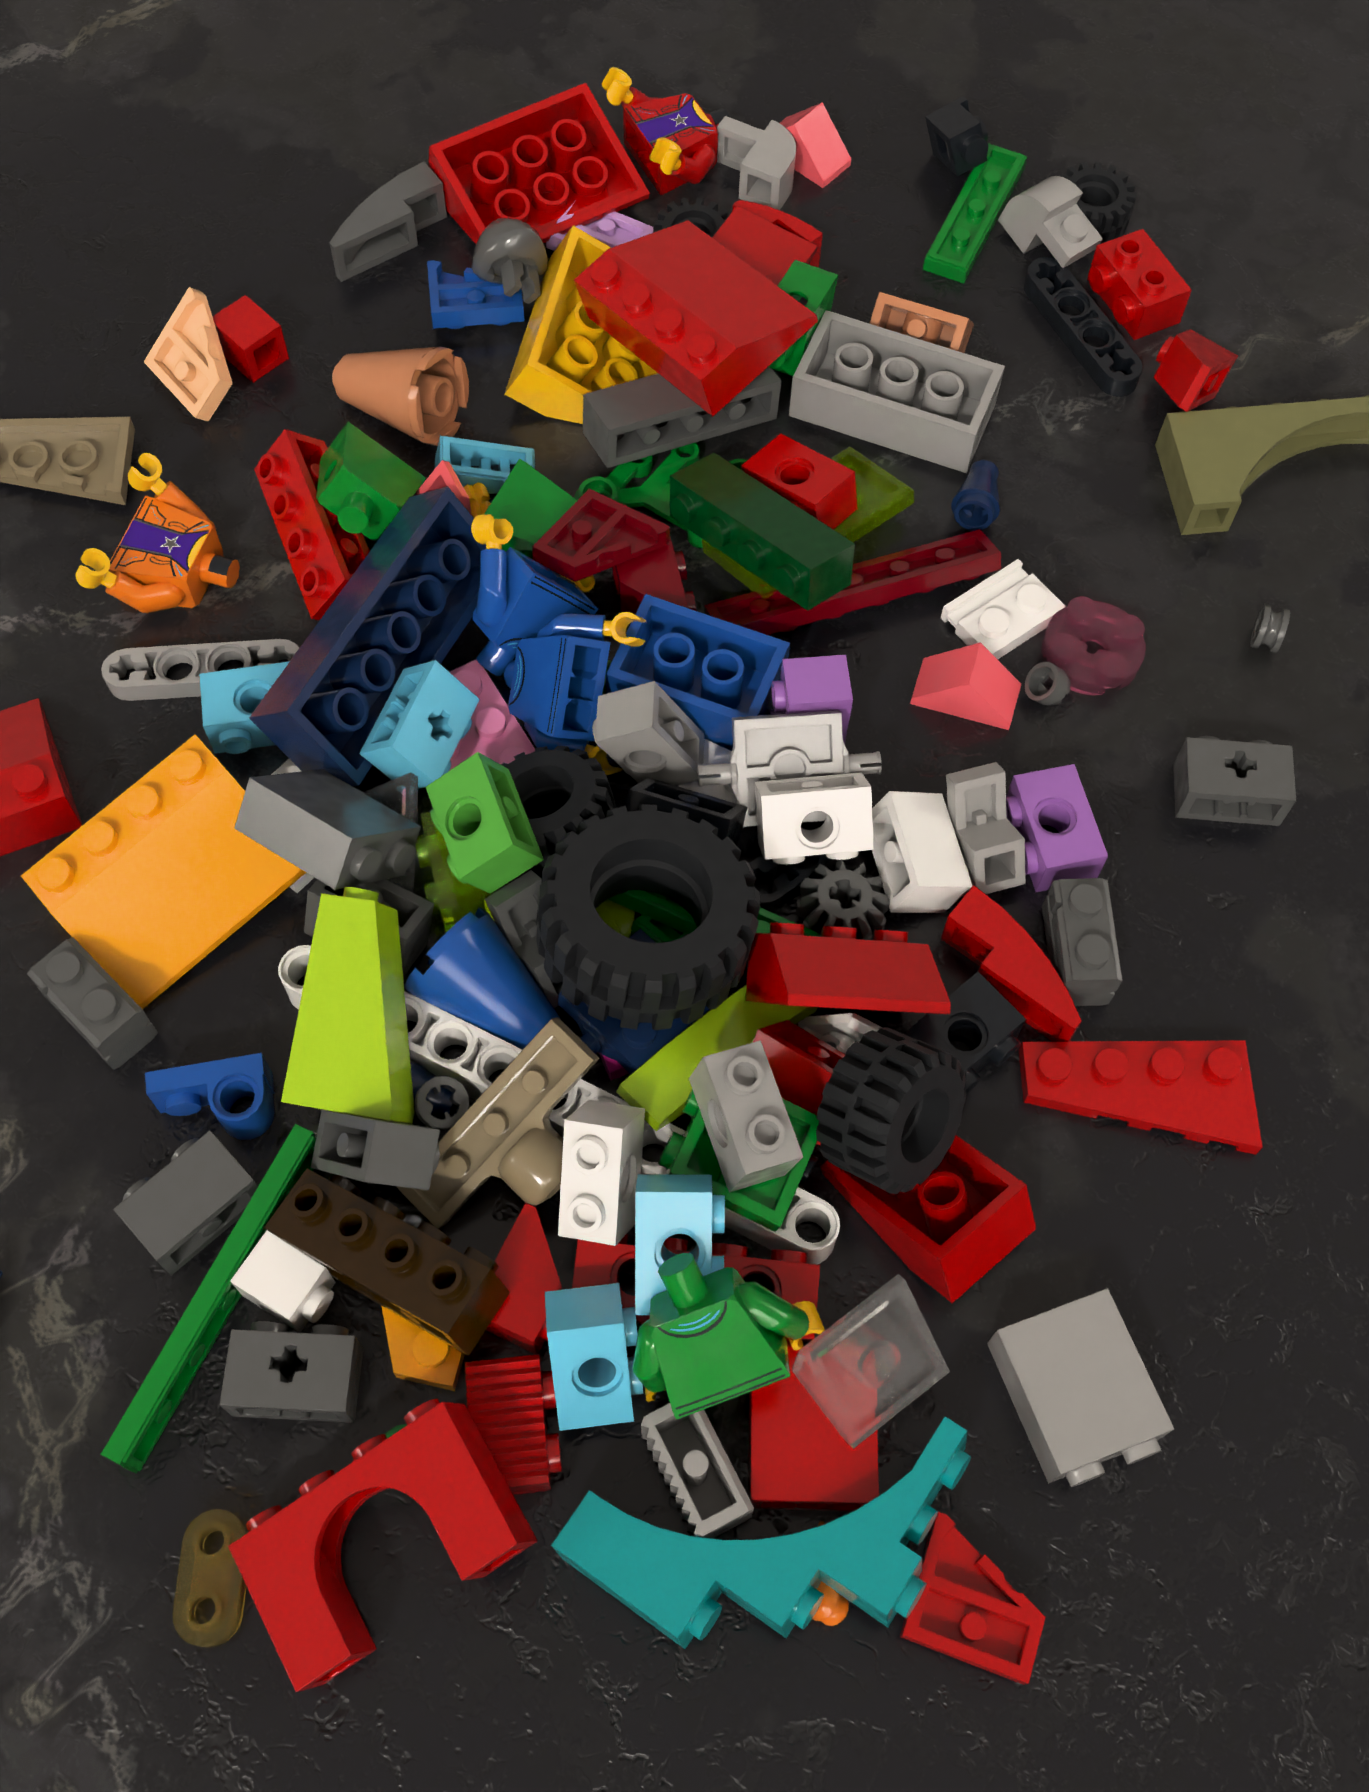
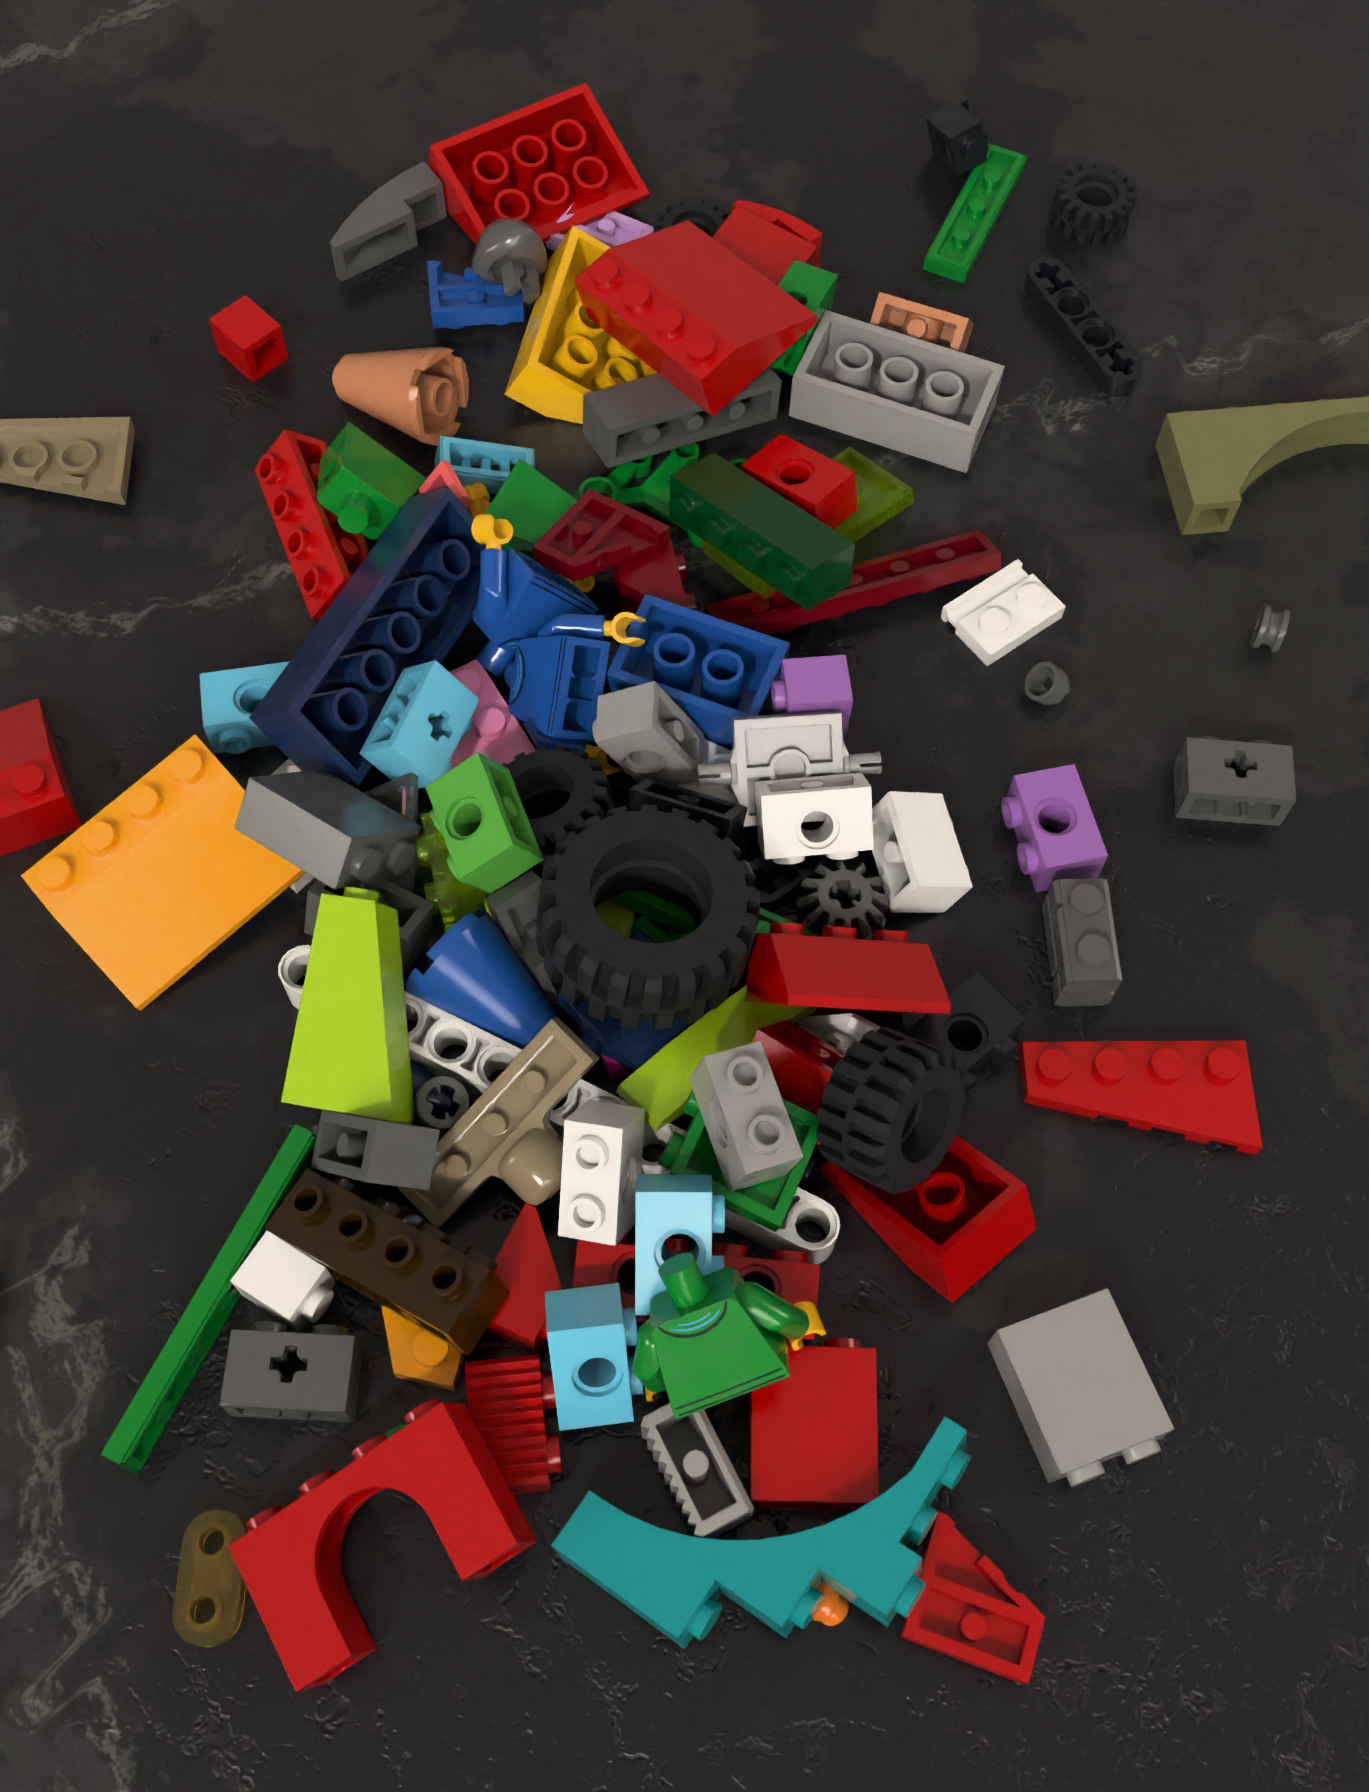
dark grey brick [27,937,158,1070] -> none
torso [75,453,240,613] -> none
light grey beam [101,639,299,701] -> none
dark grey brick [113,1130,258,1276] -> none
light nougat wing [144,287,233,422] -> none
blue plate [145,1052,275,1140] -> none
torso [602,67,730,195] -> none
light grey brick [717,116,796,210] -> none
coral slope [780,102,851,188] -> none
clear slope [791,1274,950,1449] -> none
coral slope [910,642,1021,730] -> none
red slope [941,885,1082,1042] -> none
light grey brick [946,762,1026,894] -> none
dark blue cone [951,460,1000,531] -> none
light grey brick [998,176,1103,268] -> none
clear pink plate [1041,596,1146,696] -> none
red brick [1087,229,1192,340] -> none
red slope [1153,329,1238,412] -> none

